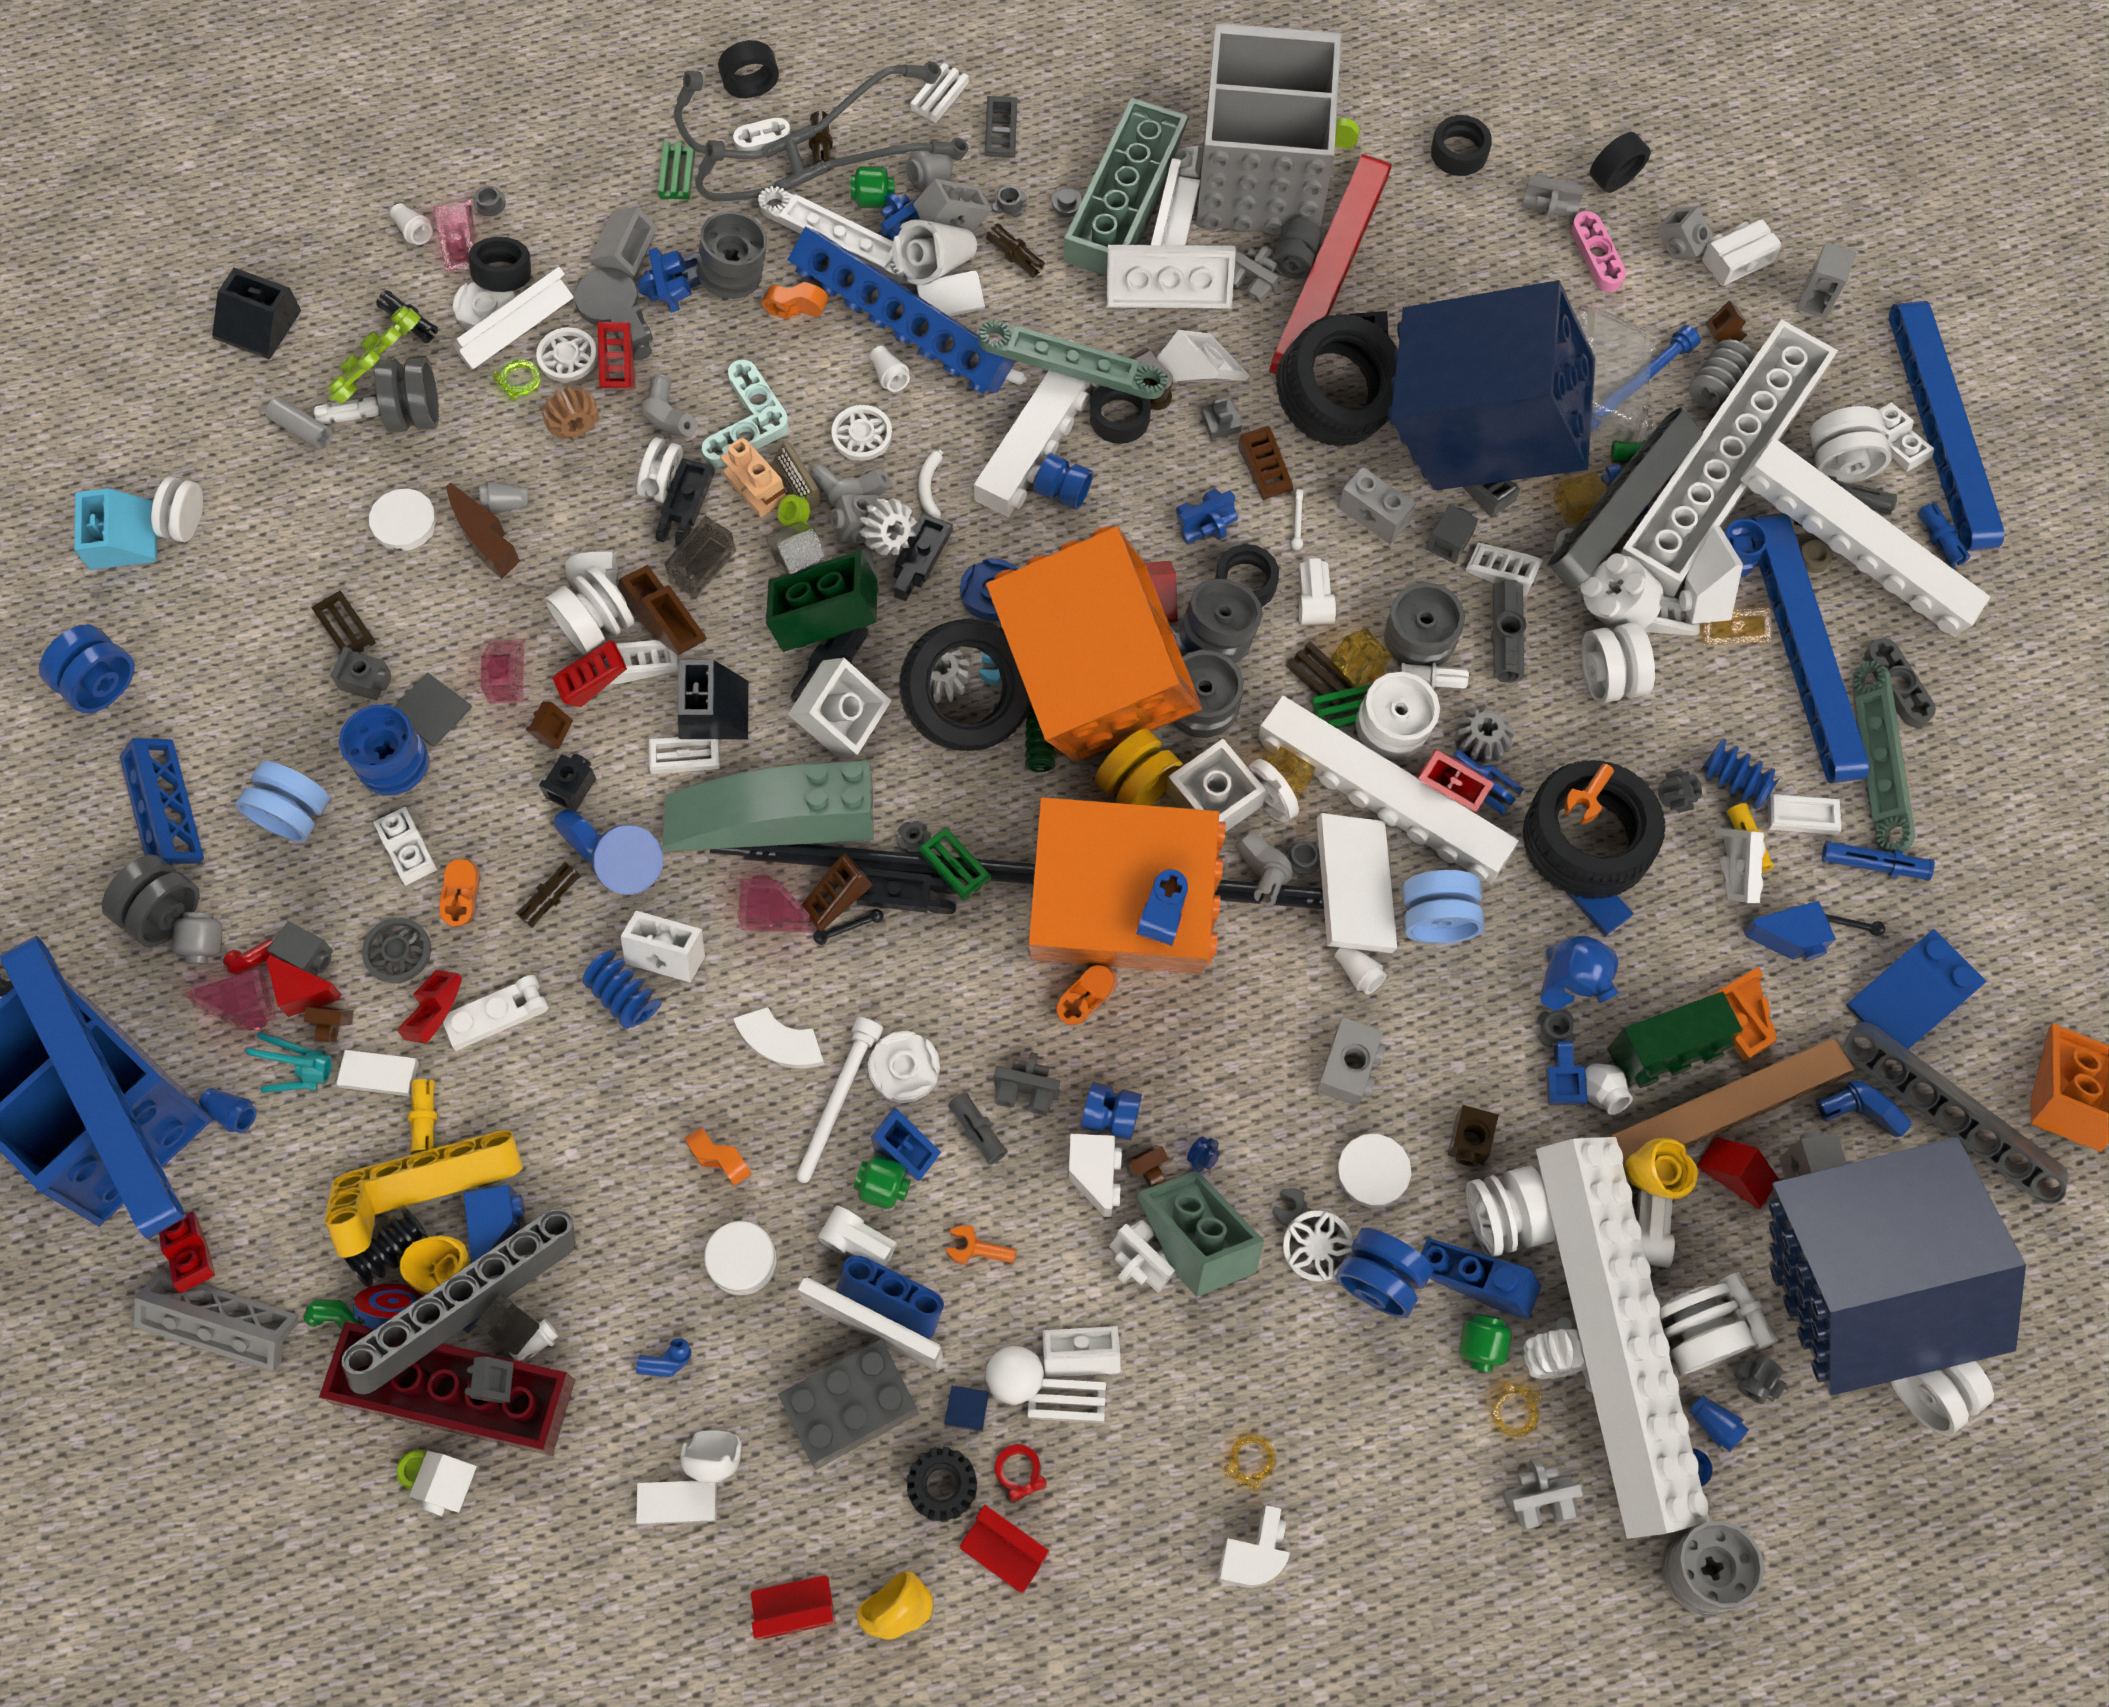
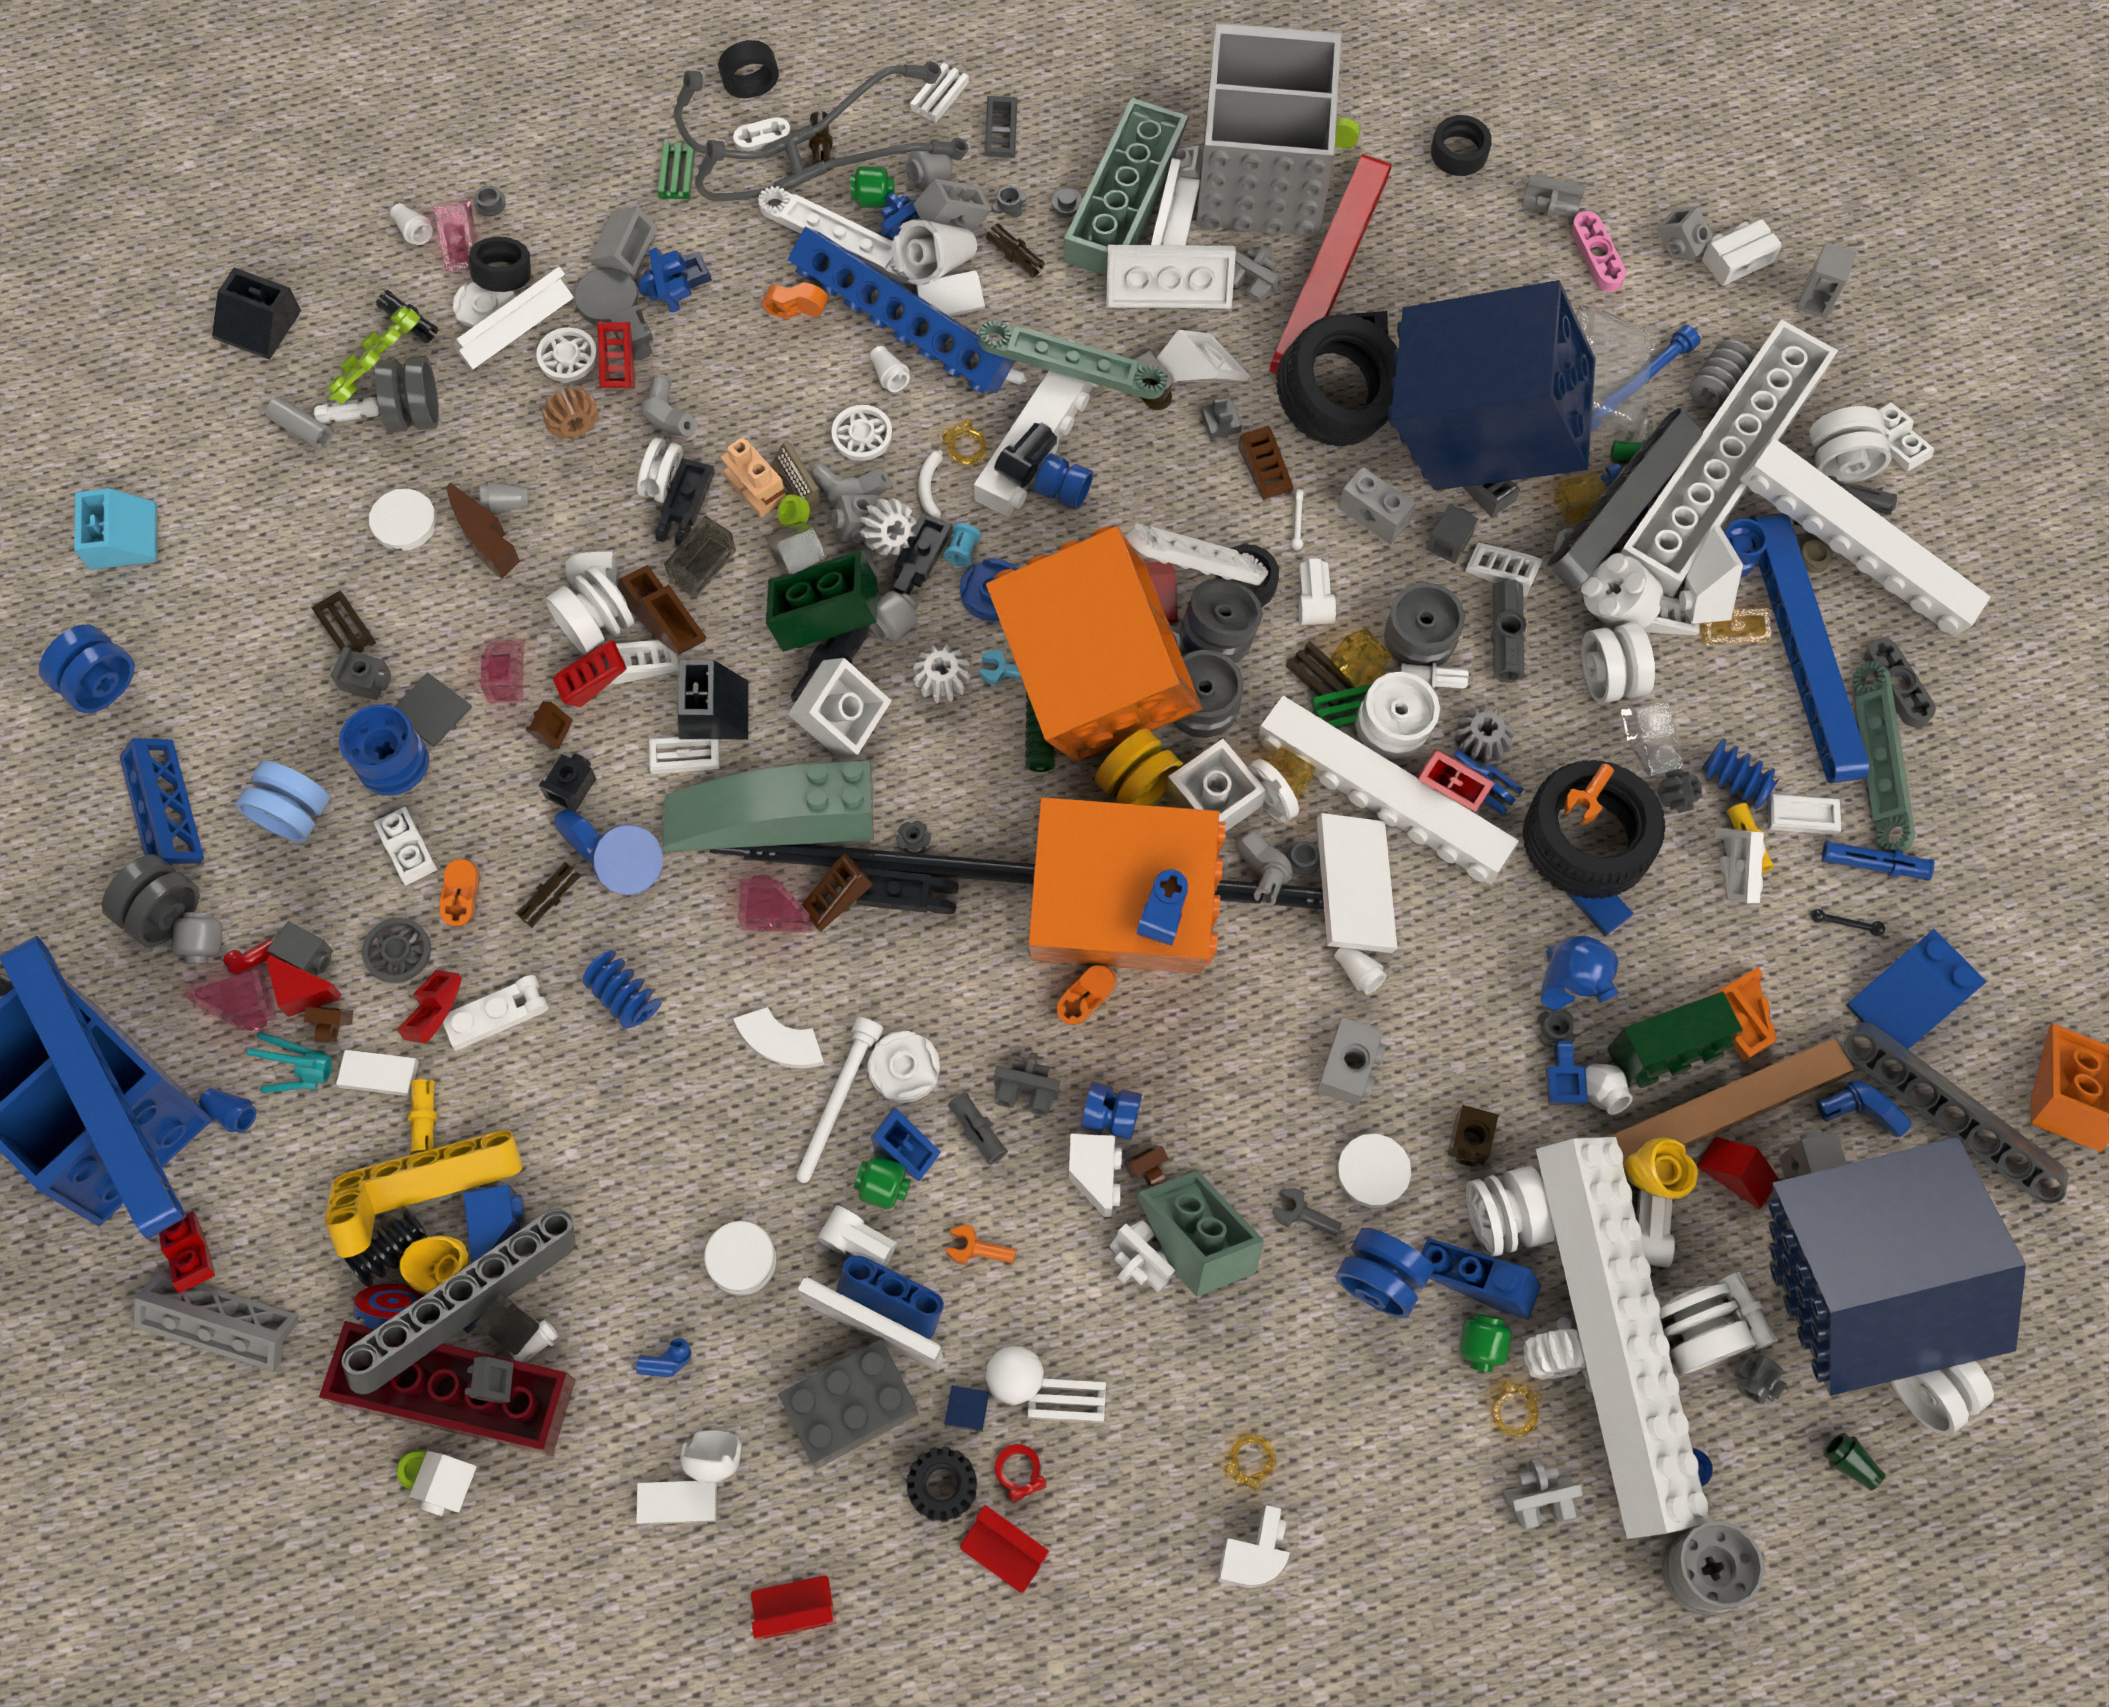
white head [151,477,203,542] -> none
green arm [303,1299,363,1330] -> none
clear neon green piece [492,360,540,401] -> none
white brick [621,911,705,983] -> none
orange piece [683,1127,752,1187] -> none
dark grey wheel [696,211,767,299] -> none
light aqua beam [702,360,789,468] -> none
black hinge [813,909,884,945] -> none
yellow hair [857,1570,934,1640] -> none
black tyre [899,619,1031,751] -> none
green tile [919,827,991,902] -> none
white slope [1042,1326,1121,1377] -> none
black tyre [1090,386,1151,444] -> none
blue hips [1176,489,1238,545] -> none
clear blue plate [1187,1136,1220,1172] -> none
dark grey wheel [1272,218,1322,280] -> none
white wheel [1283,1210,1353,1281] -> none
light blue wheel [1402,870,1485,943] -> none
black tyre [1589,132,1651,193] -> none
blue cone [1689,1395,1749,1453] -> none
reddish brown tile [1705,300,1747,343] -> none
blue slope [1744,901,1836,961] -> none
blue beam [1889,301,2004,551] -> none
blue pin [1917,502,1971,568] -> none
none -> light grey head [869,591,917,641]
none -> clear yellow piece [942,418,987,465]
none -> medium azure bush [943,523,981,567]
none -> black piece [994,422,1057,488]
none -> white plate [1126,523,1268,585]
none -> clear slope [1621,701,1683,776]
none -> dark green cone [1824,1433,1886,1491]

